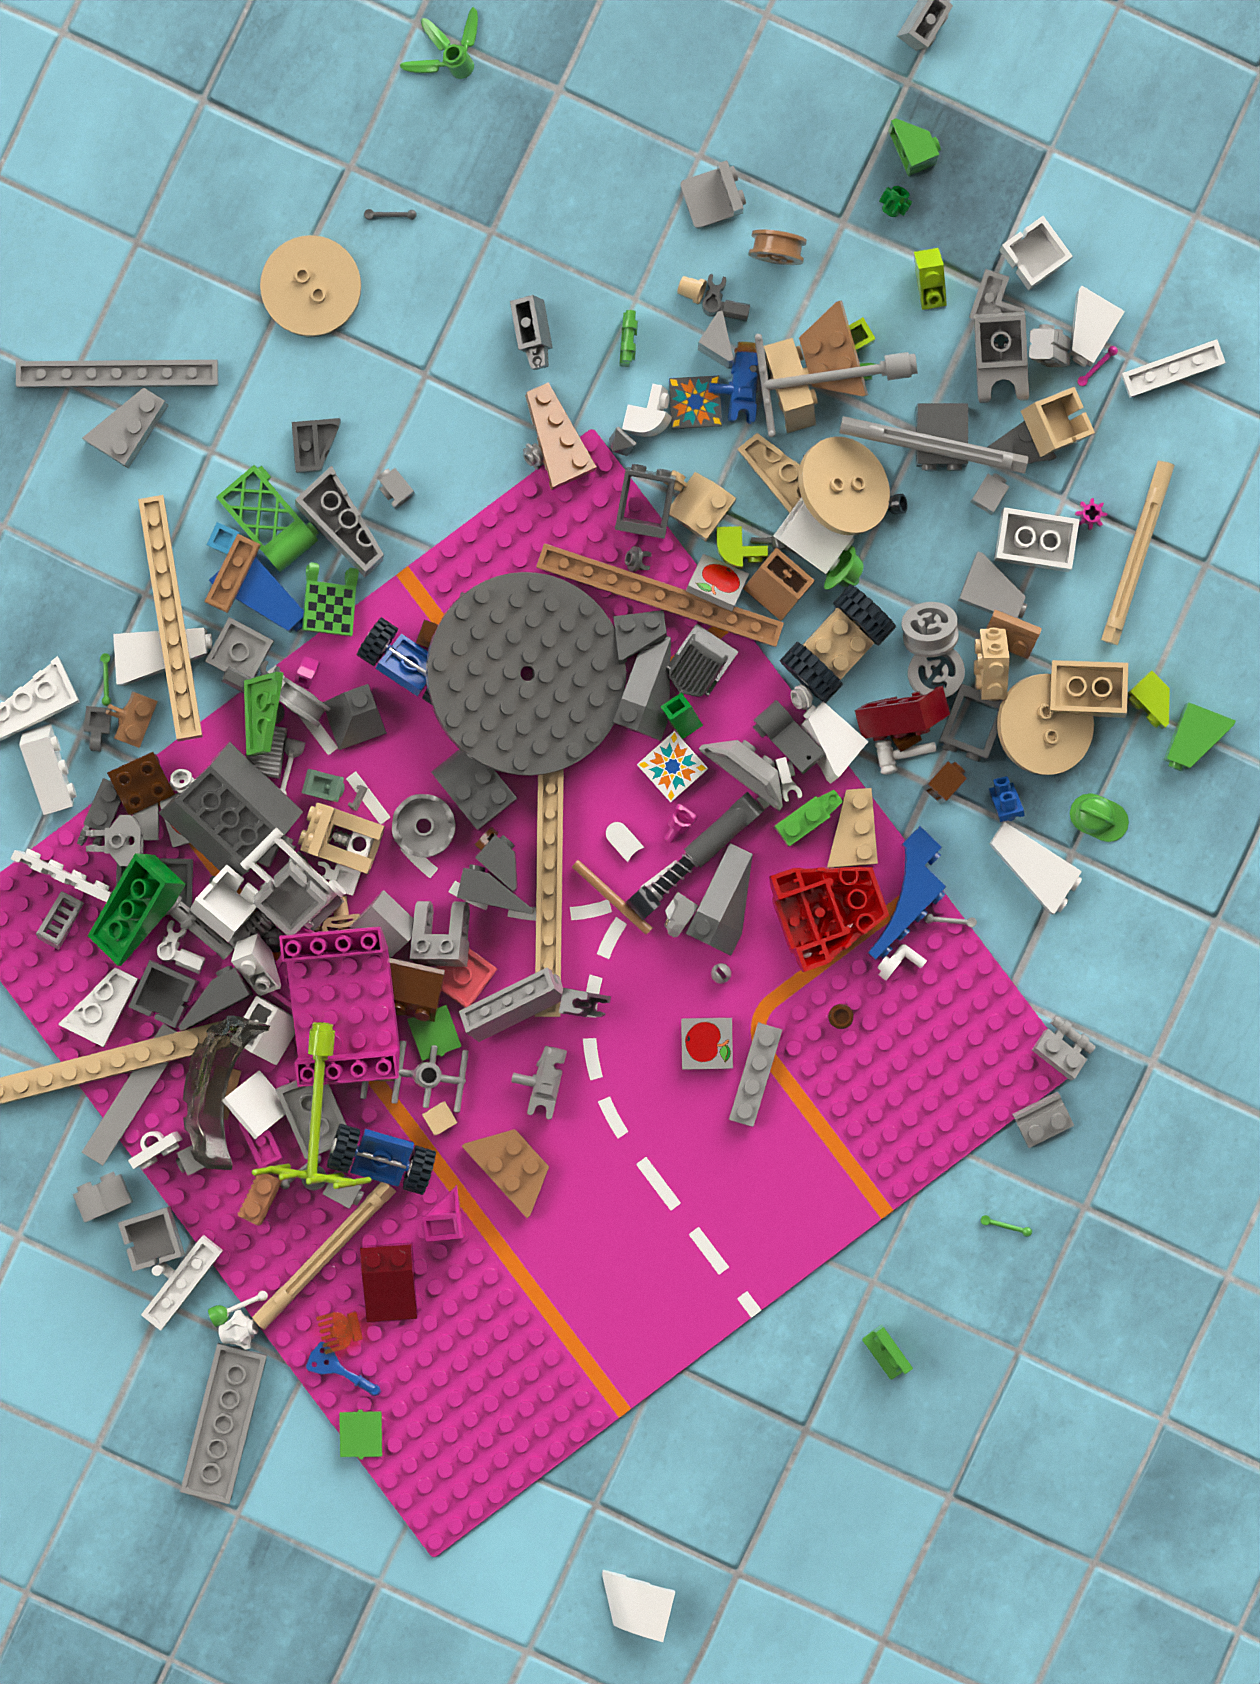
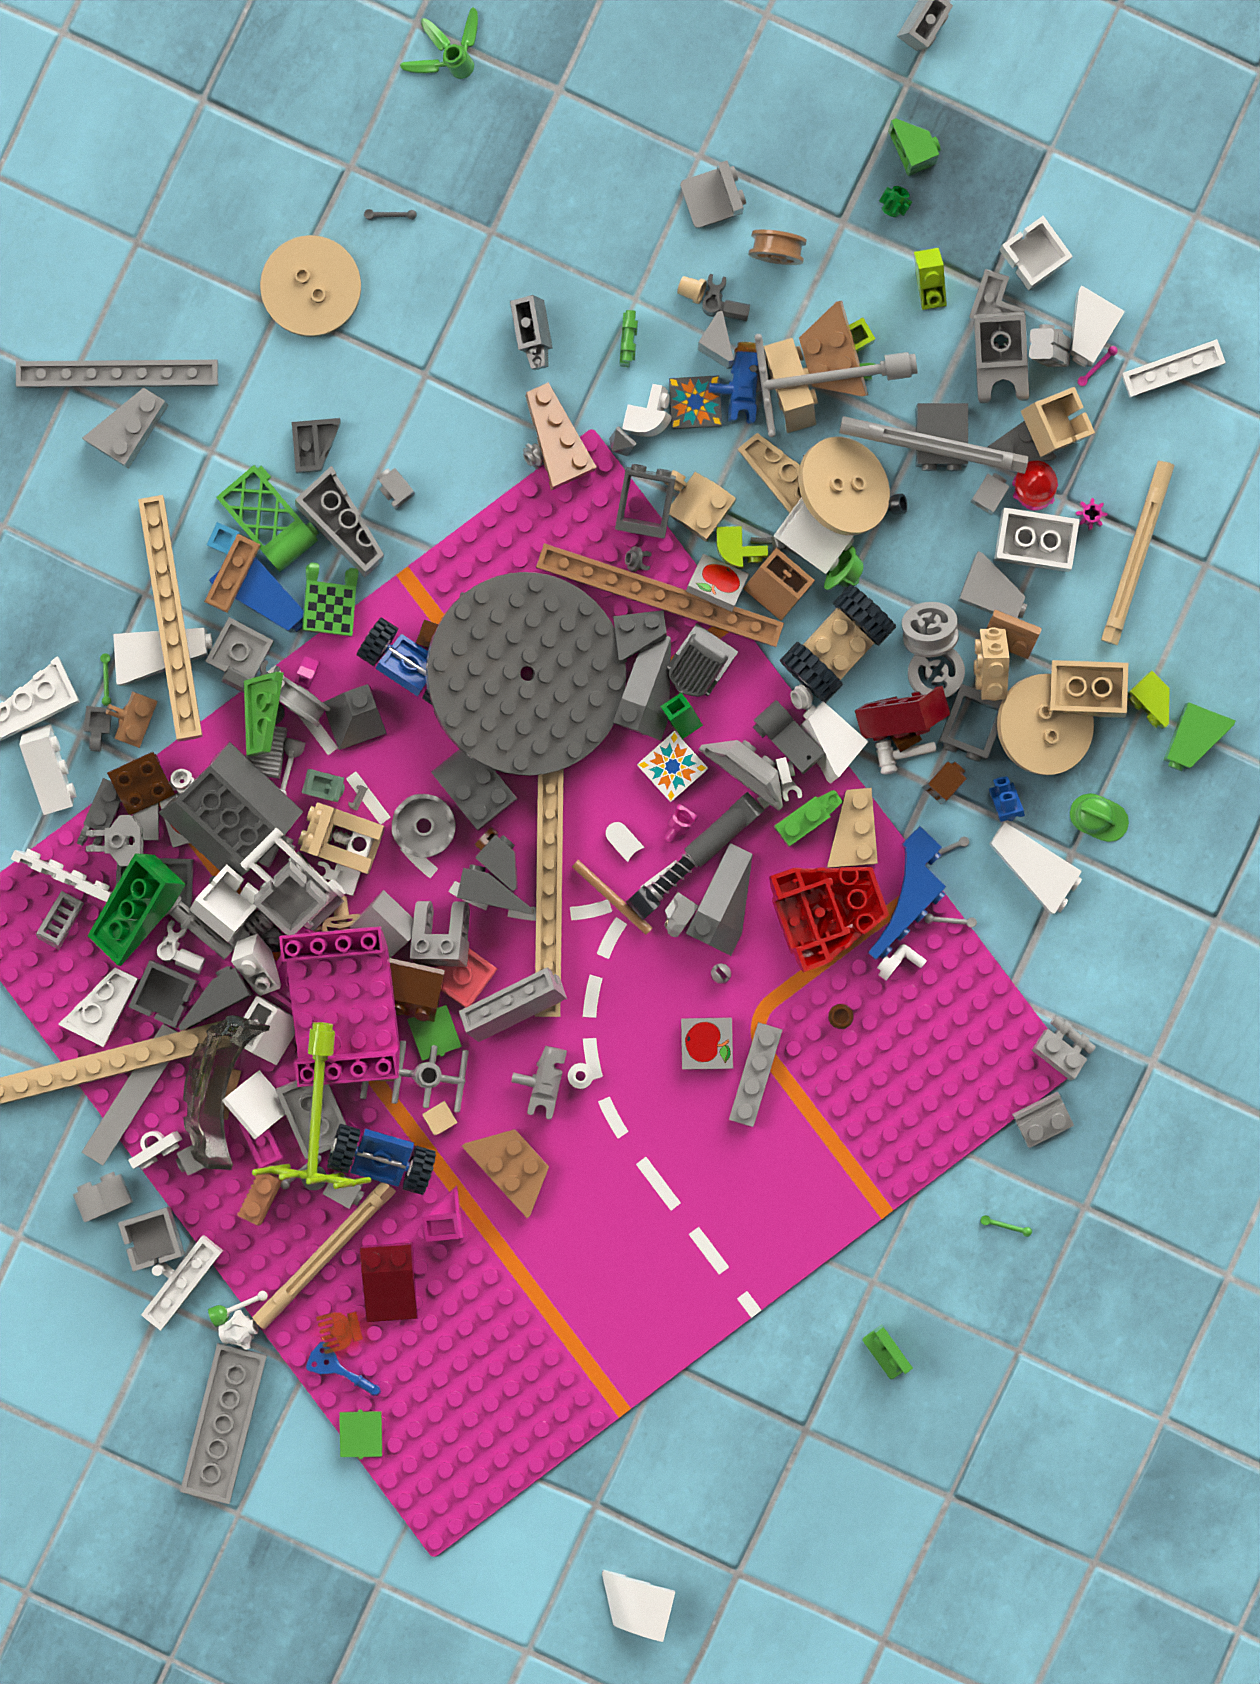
dark grey hinge [559,988,611,1017] -> none
none -> white plate [568,1063,593,1089]
none -> light grey hinge [926,836,969,864]
none -> red hair [1012,461,1058,511]

